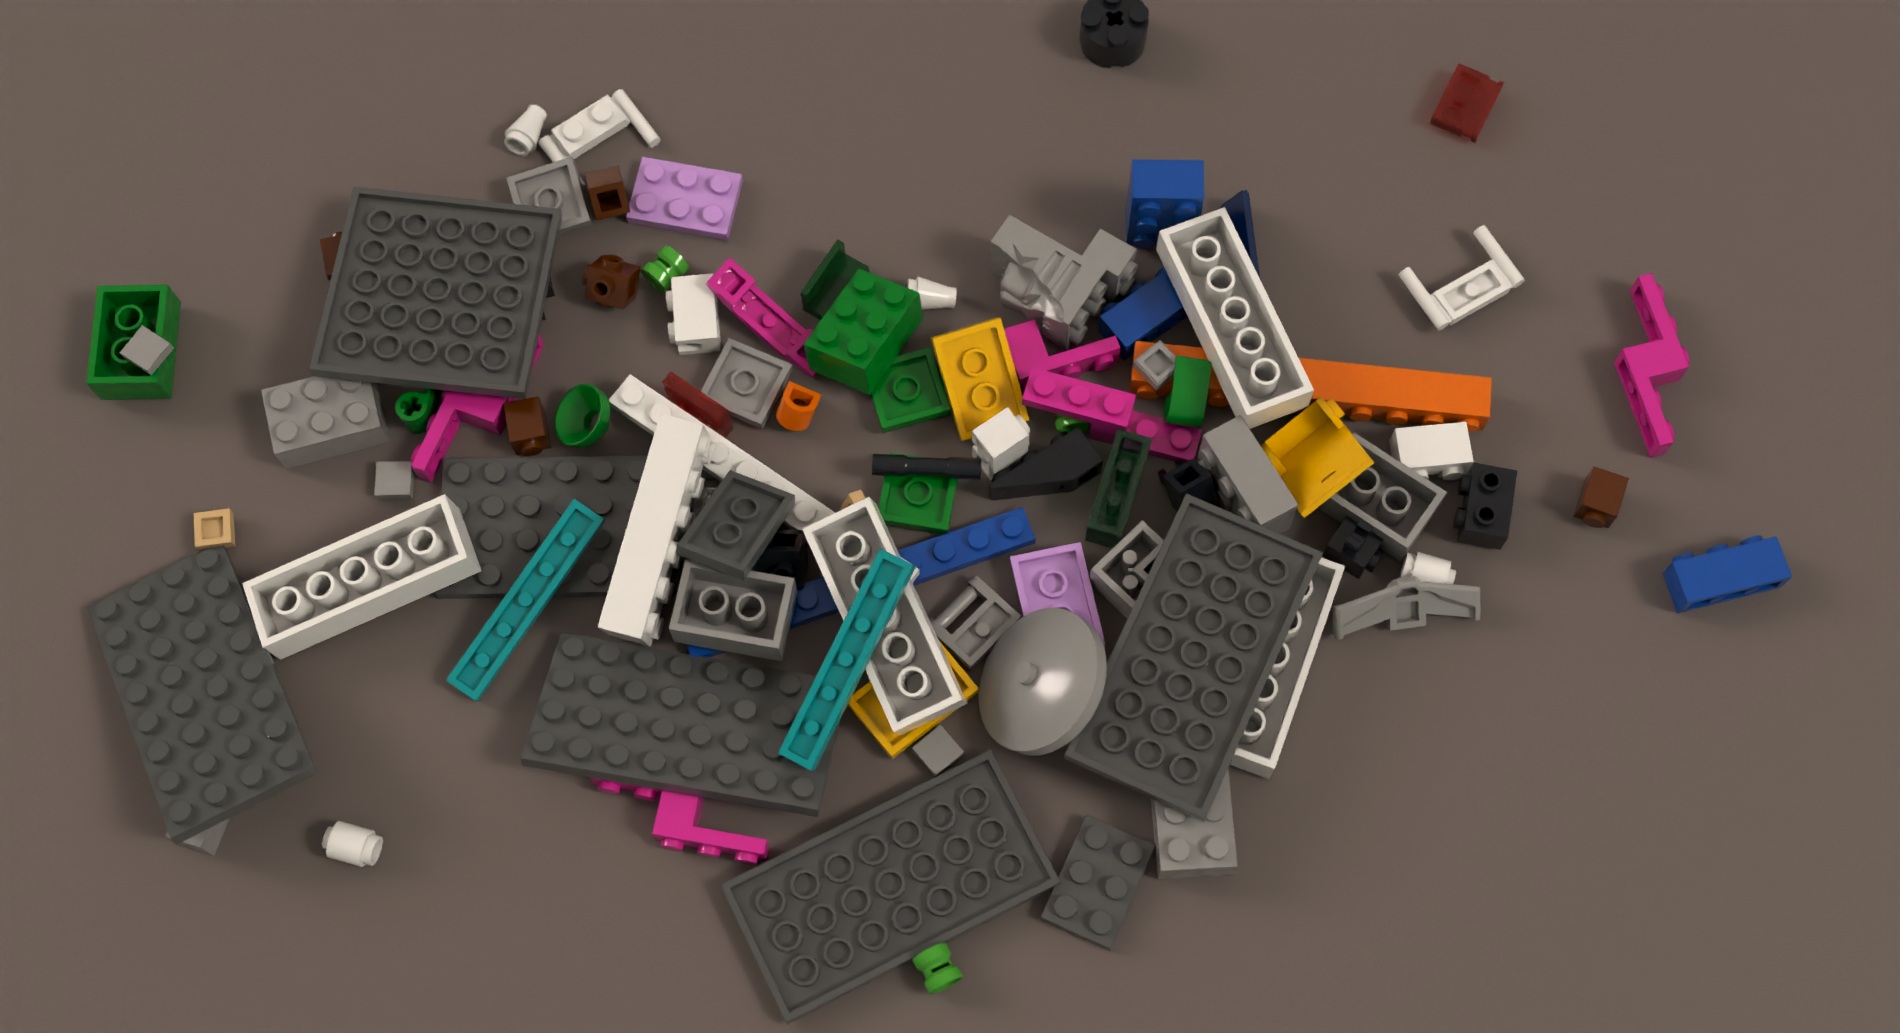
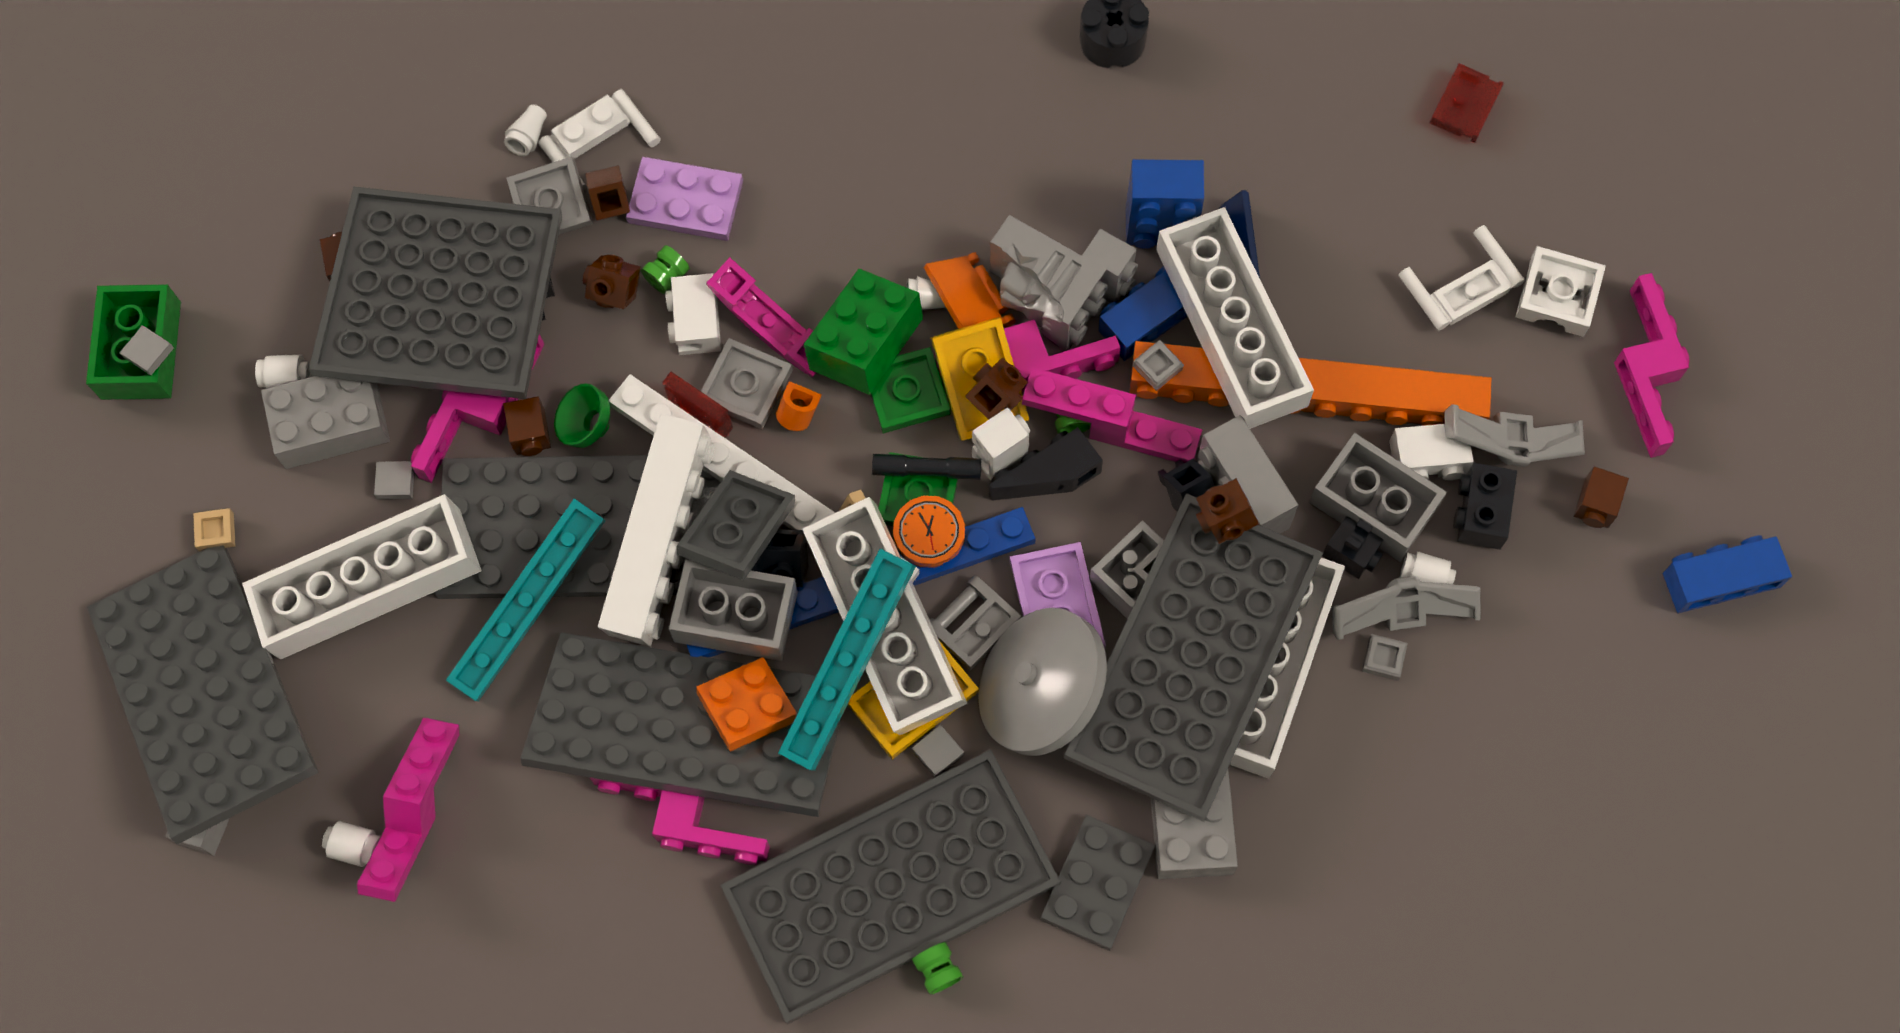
green panel [395,388,439,434] -> none
dark green panel [801,240,870,320] -> none
clear green brick [1085,428,1152,549] -> none
green panel [1163,355,1211,429] -> none
yellow door [1260,396,1375,518] -> none
none -> white brick [255,355,311,389]
none -> dark pink bracket [357,717,460,902]
none -> orange plate [696,657,797,752]
none -> orange tile [893,495,965,568]
none -> orange piece [923,252,1016,329]
none -> reddish brown brick [965,357,1028,420]
none -> reddish brown brick [1196,478,1259,544]
none -> light grey tile [1362,634,1408,681]
none -> light grey plate [1444,404,1585,467]
none -> white brick [1515,246,1606,337]

